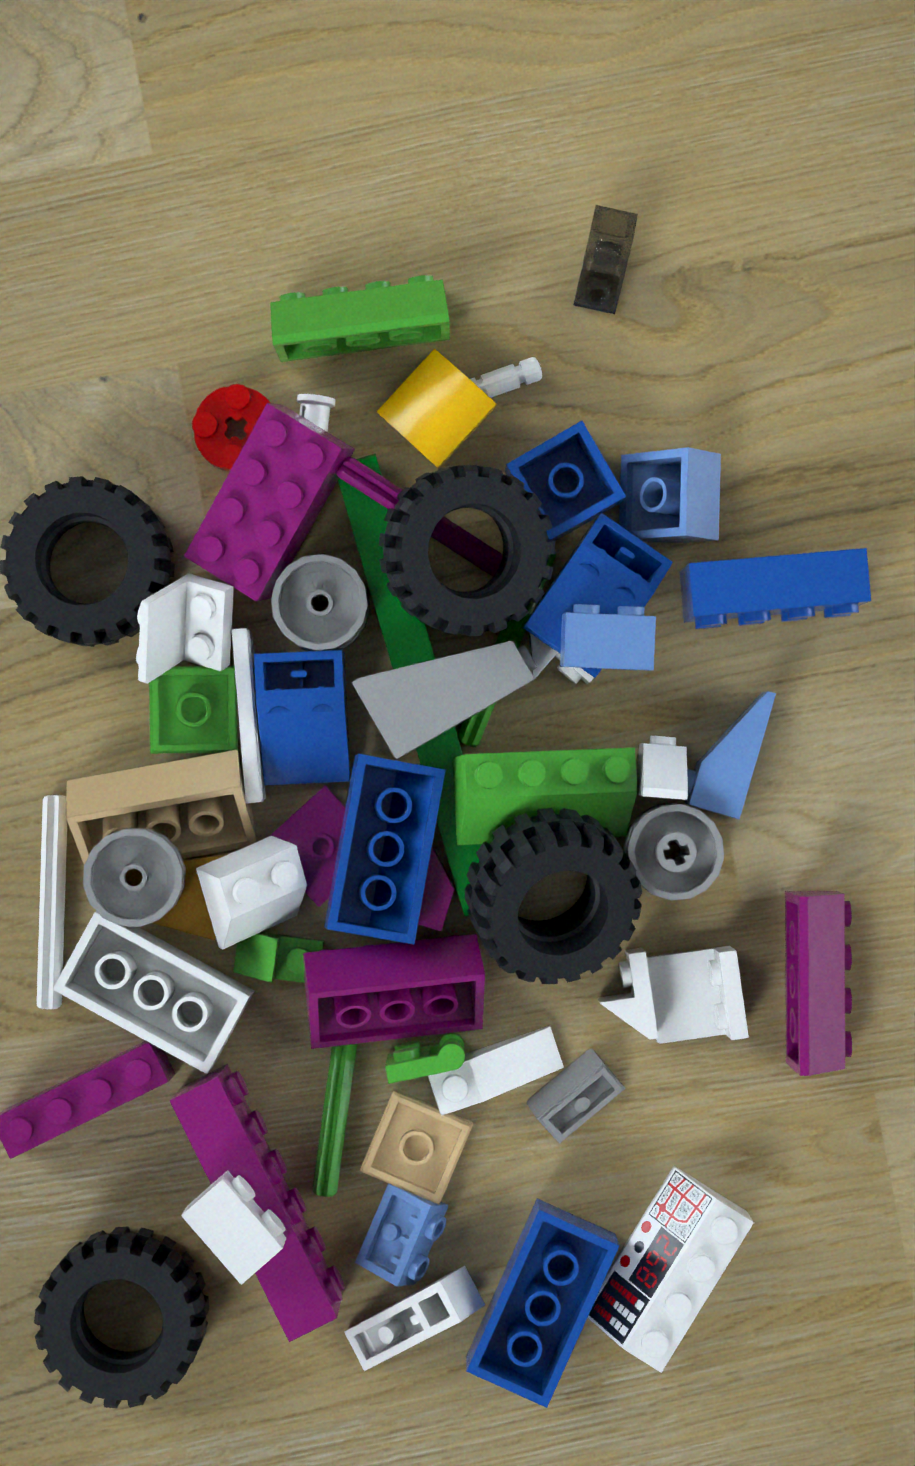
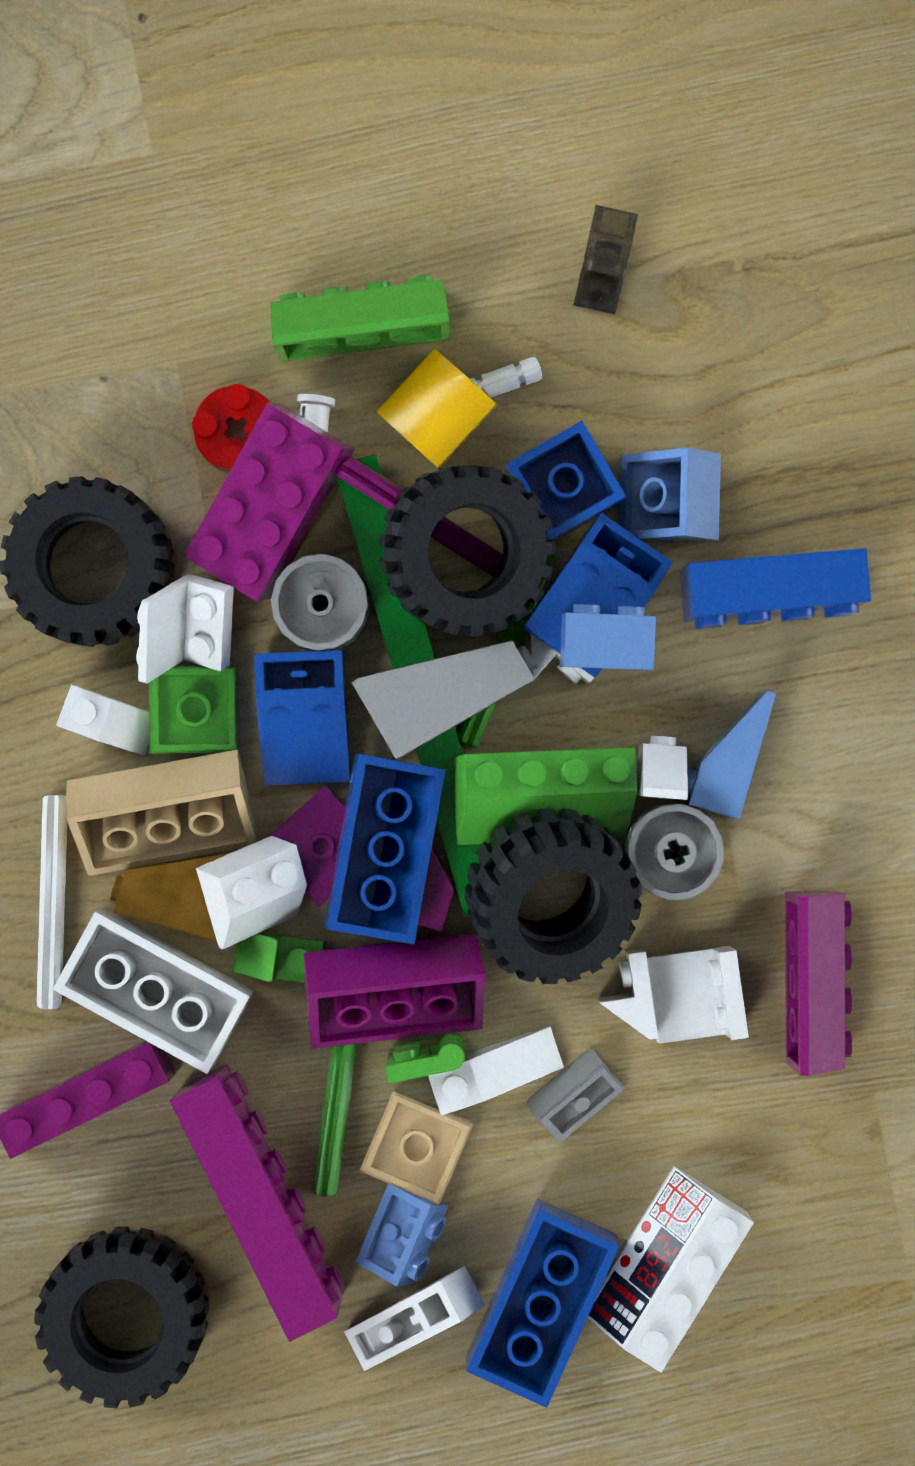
light grey wheel [83,828,186,927] -> none
white brick [181,1170,286,1285] -> none
white tile [231,628,266,803] -> none
none -> white slope [56,684,150,756]

